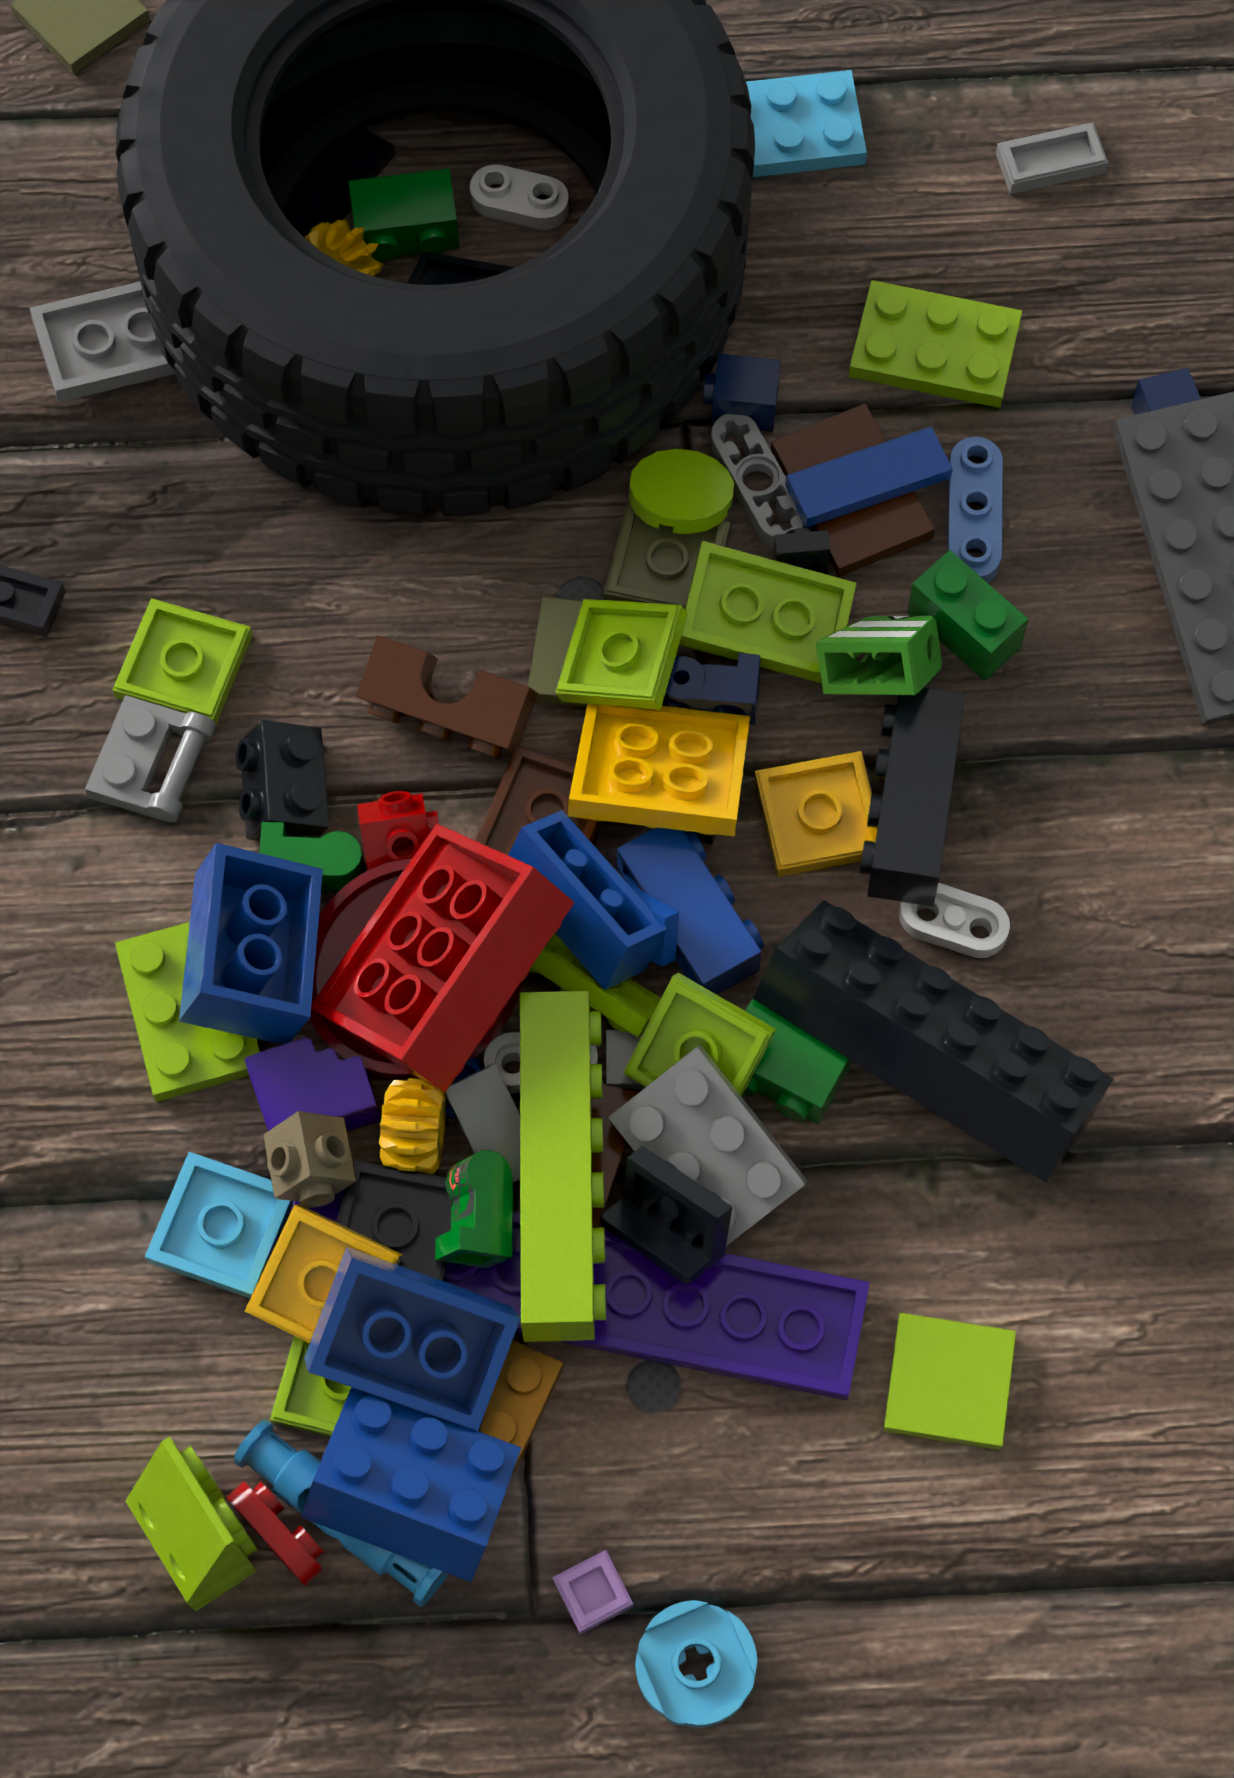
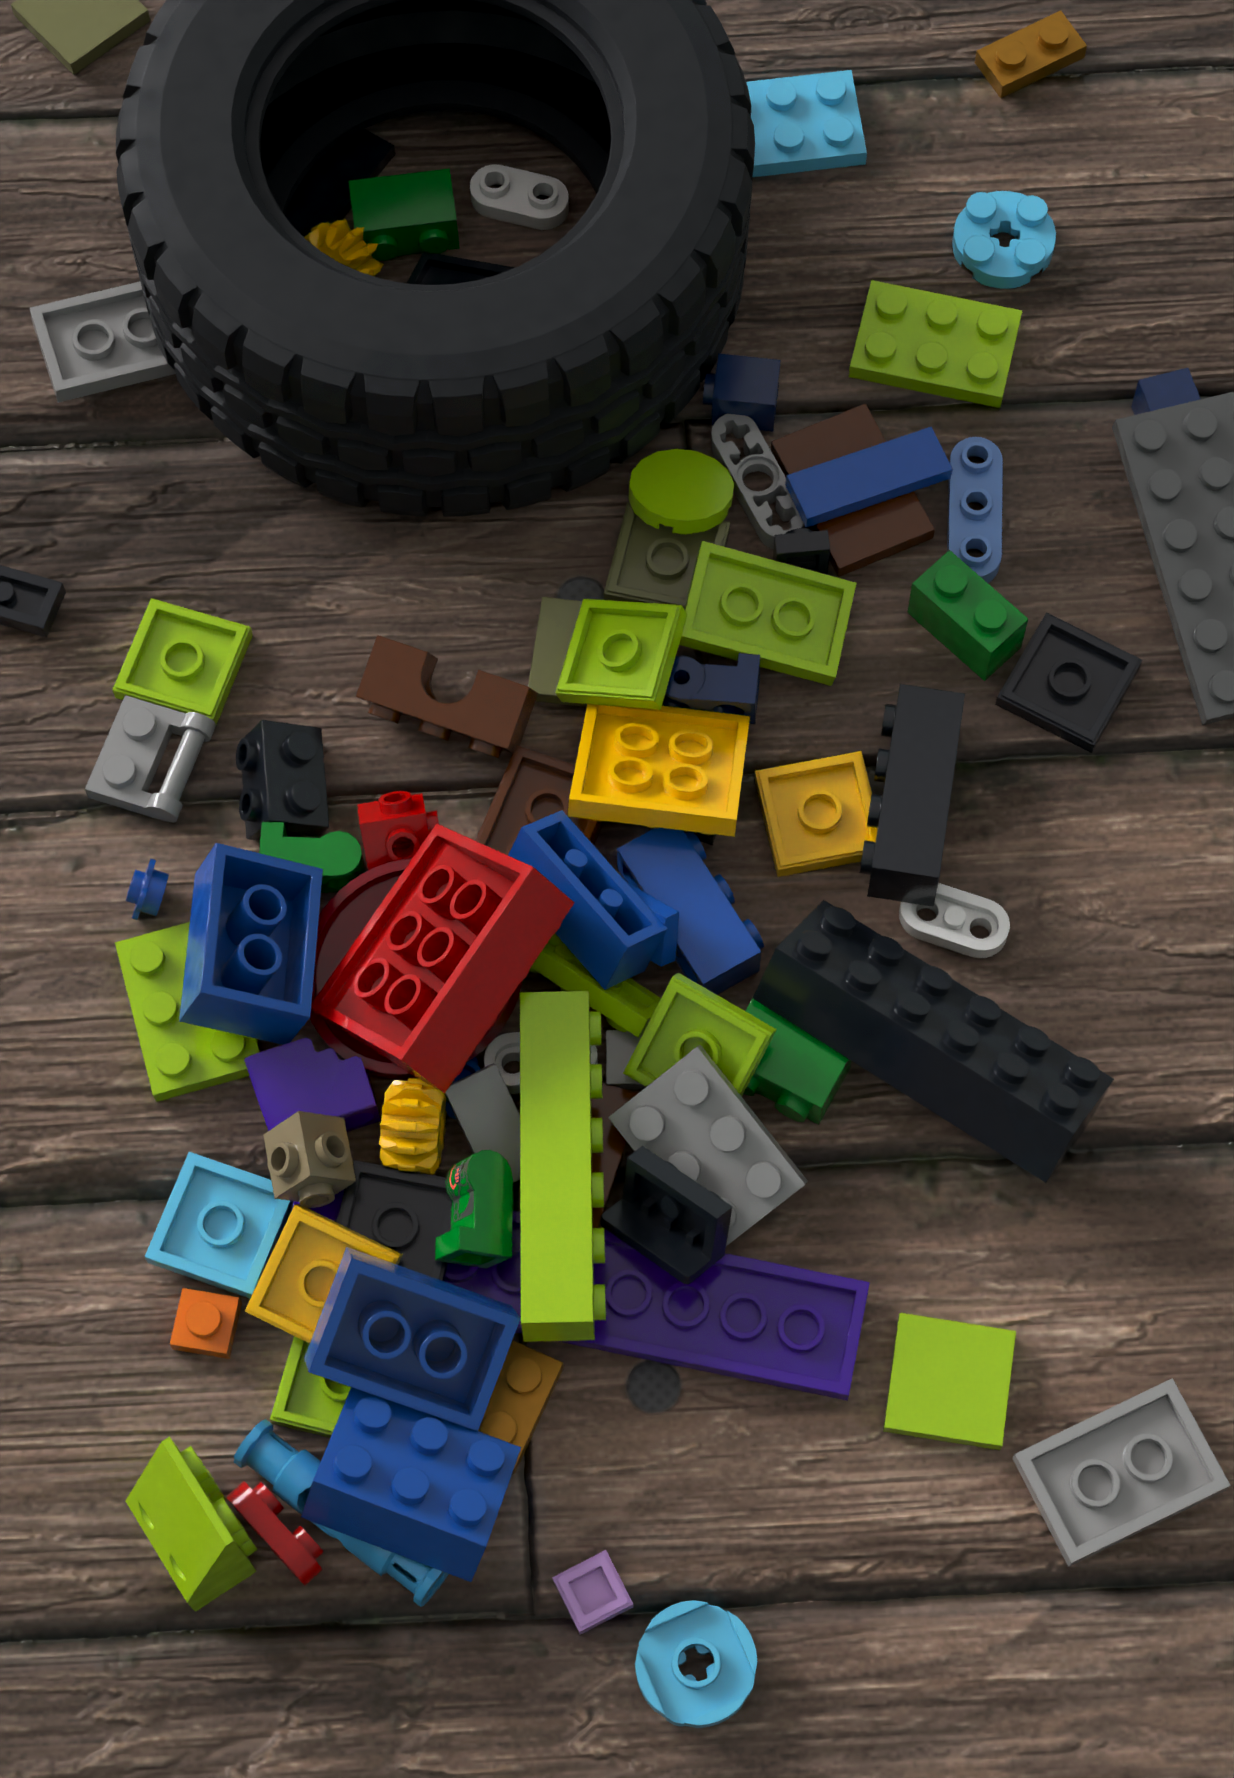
bright green torso [815,616,942,695] -> none
light grey tile [996,122,1108,194] -> none
none -> blue plate [126,858,169,920]
none -> orange plate [170,1288,242,1359]
none -> medium azure plate [952,191,1056,289]
none -> pearl gold plate [975,10,1087,98]
none -> black tile [995,612,1143,753]
none -> light grey plate [1012,1378,1231,1567]

